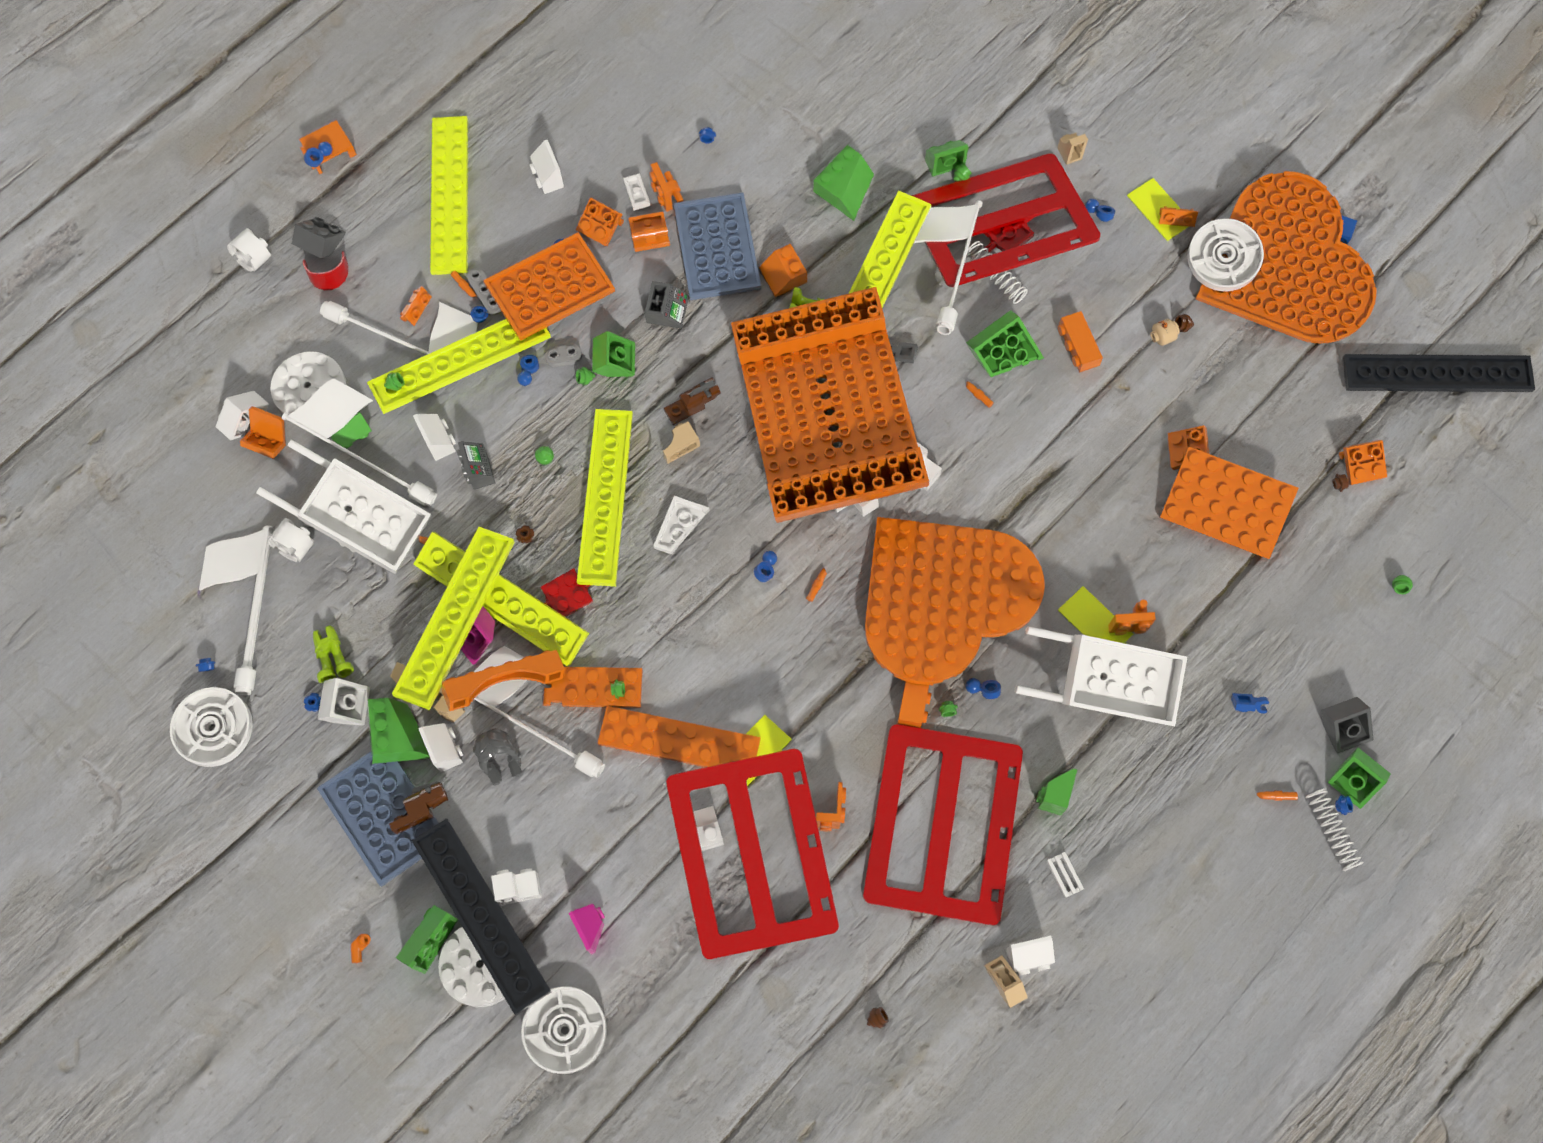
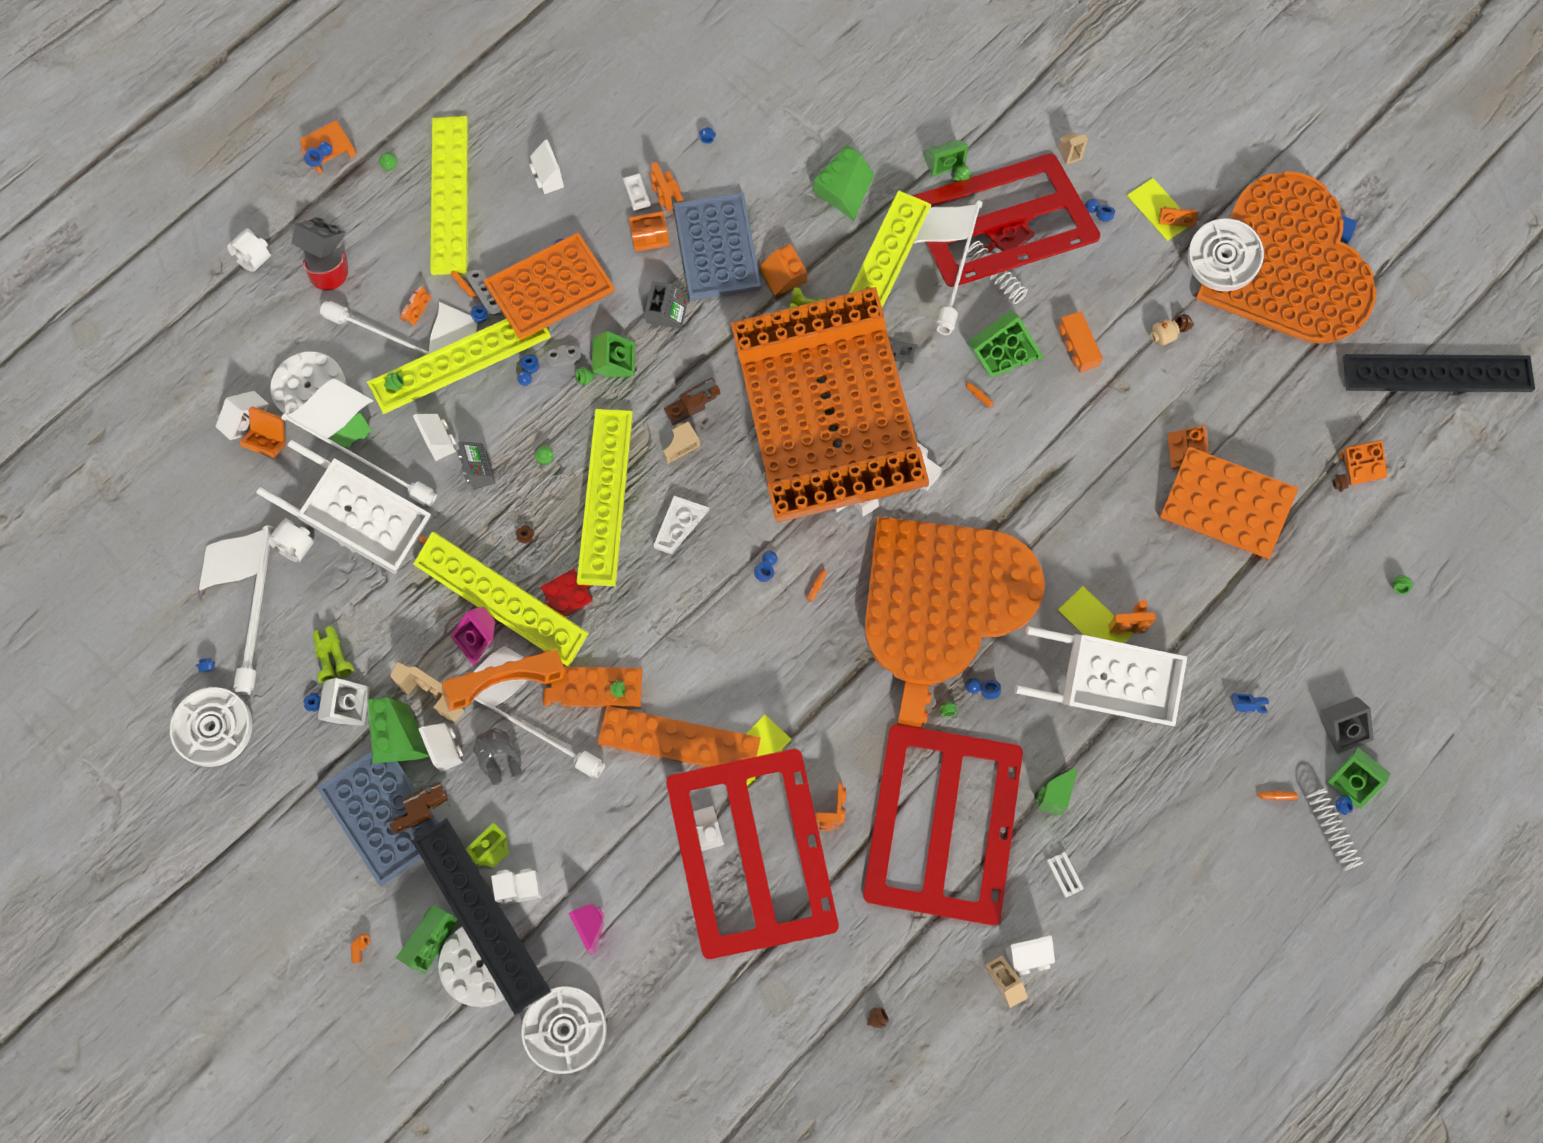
neon yellow plate [392,527,515,710] -> none
orange plate [576,197,624,247] -> none
none -> bright green plate [379,152,397,171]
none -> lime slope [466,822,510,868]

